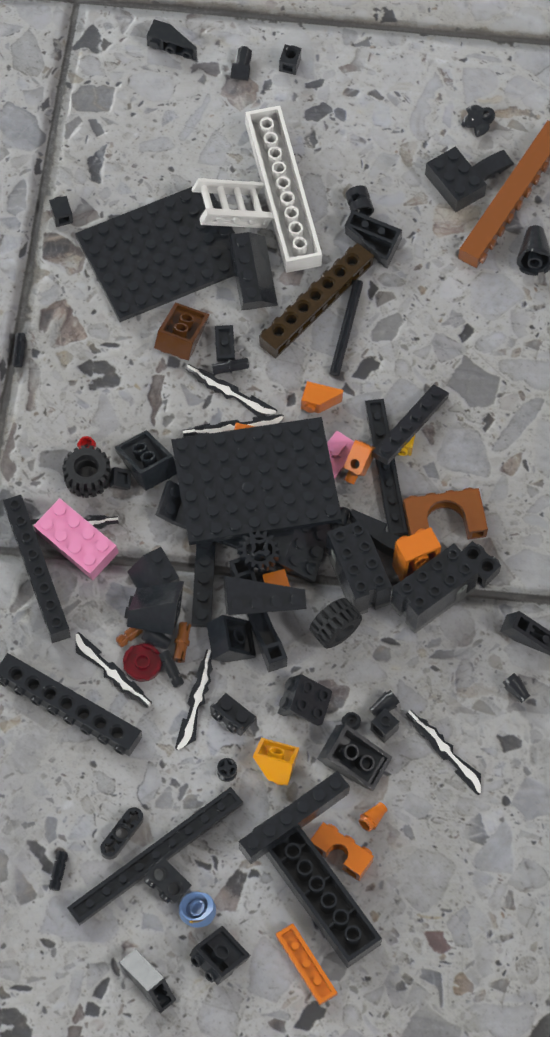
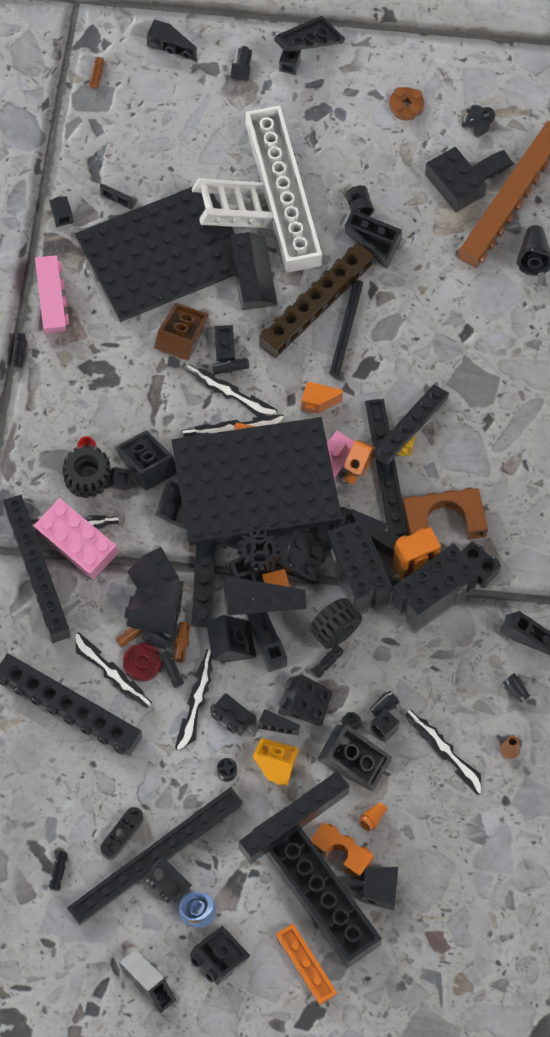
none -> bright pink wedge [35,255,69,334]
none -> dark orange axle [89,57,105,89]
none -> black slope [100,183,138,210]
none -> black slope [258,709,300,736]
none -> black wing [274,16,345,52]
none -> black axle [312,645,344,678]
none -> black torso [350,867,398,911]
none -> dark orange plate [389,87,425,121]
none -> dark orange cone [500,736,520,759]

